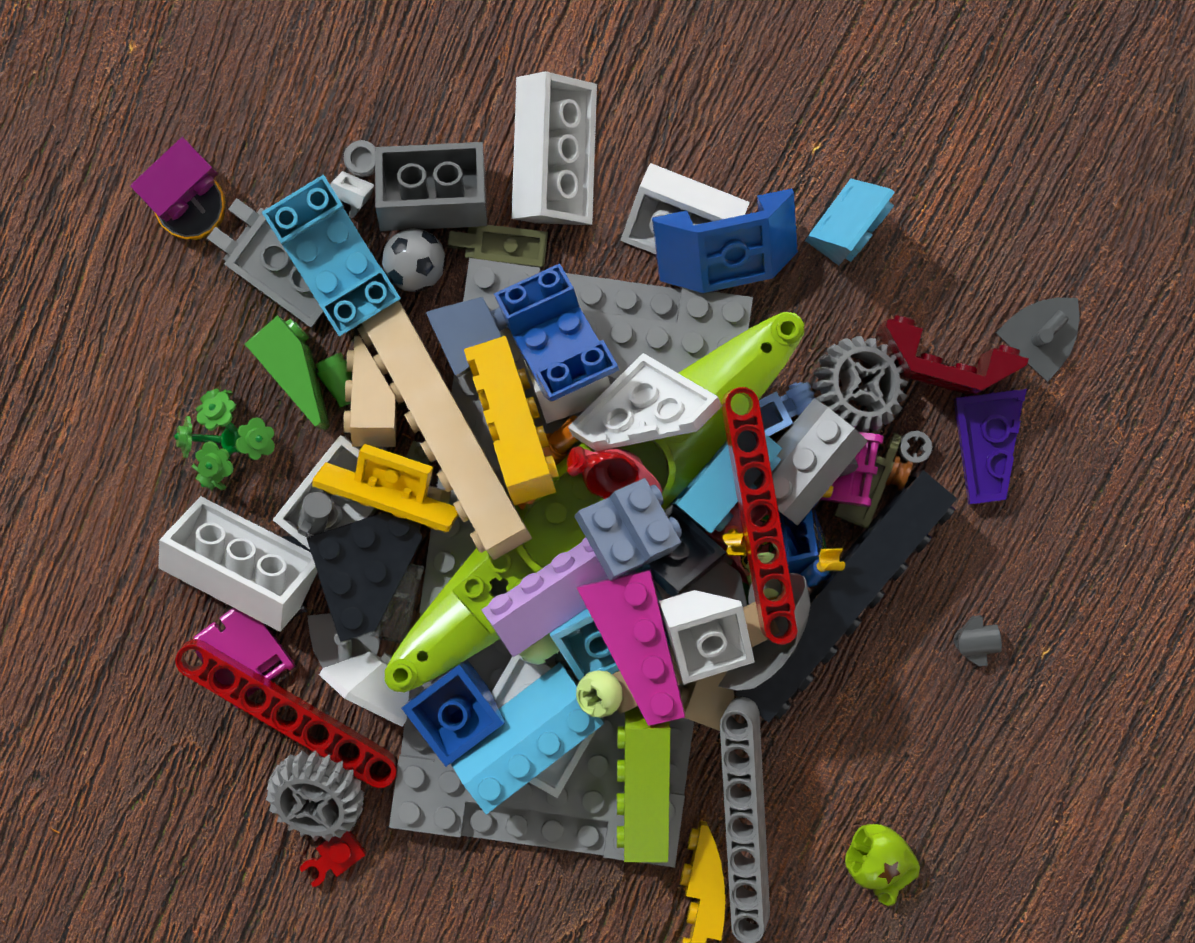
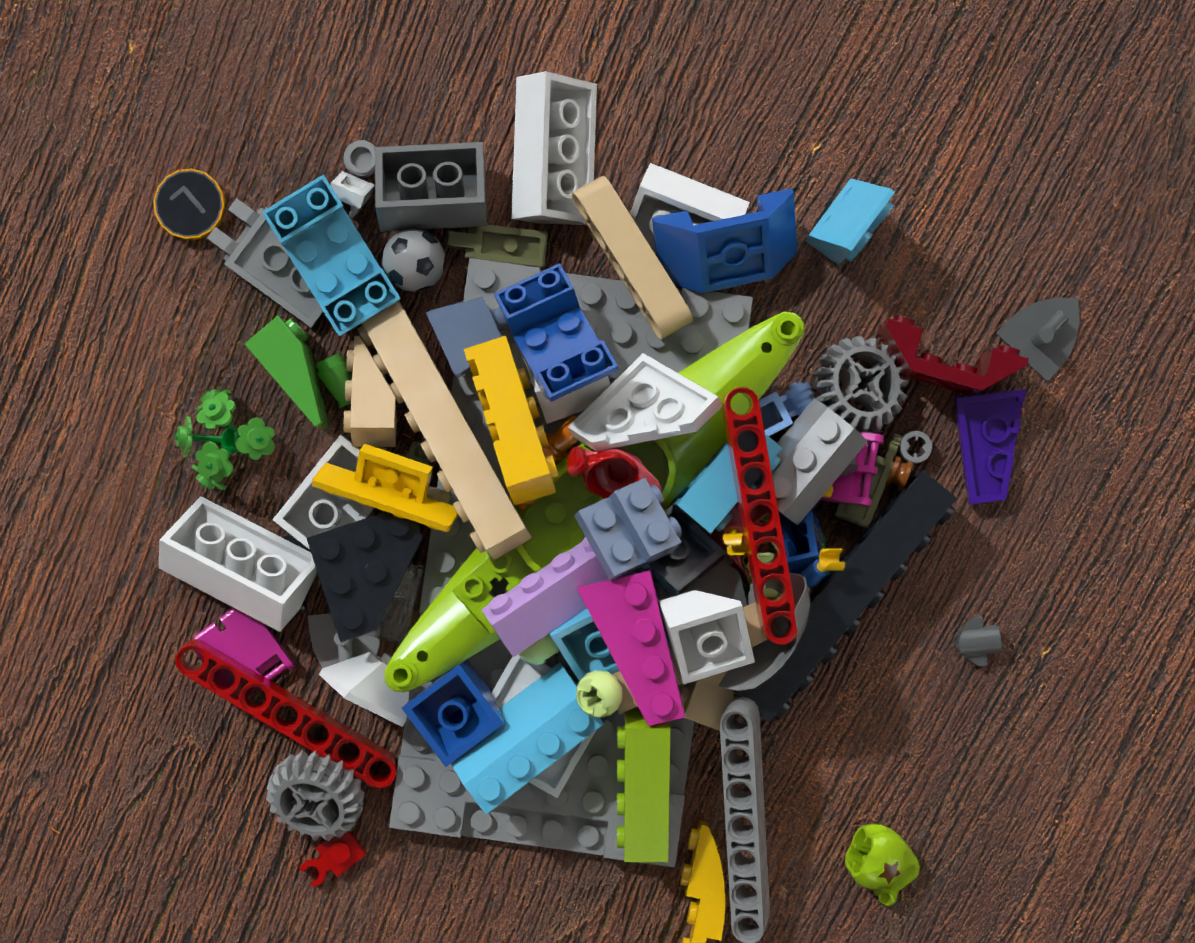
magenta brick [130,137,218,222] -> none
dark grey piece [297,491,332,537] -> none
none -> tan beam [572,176,693,340]

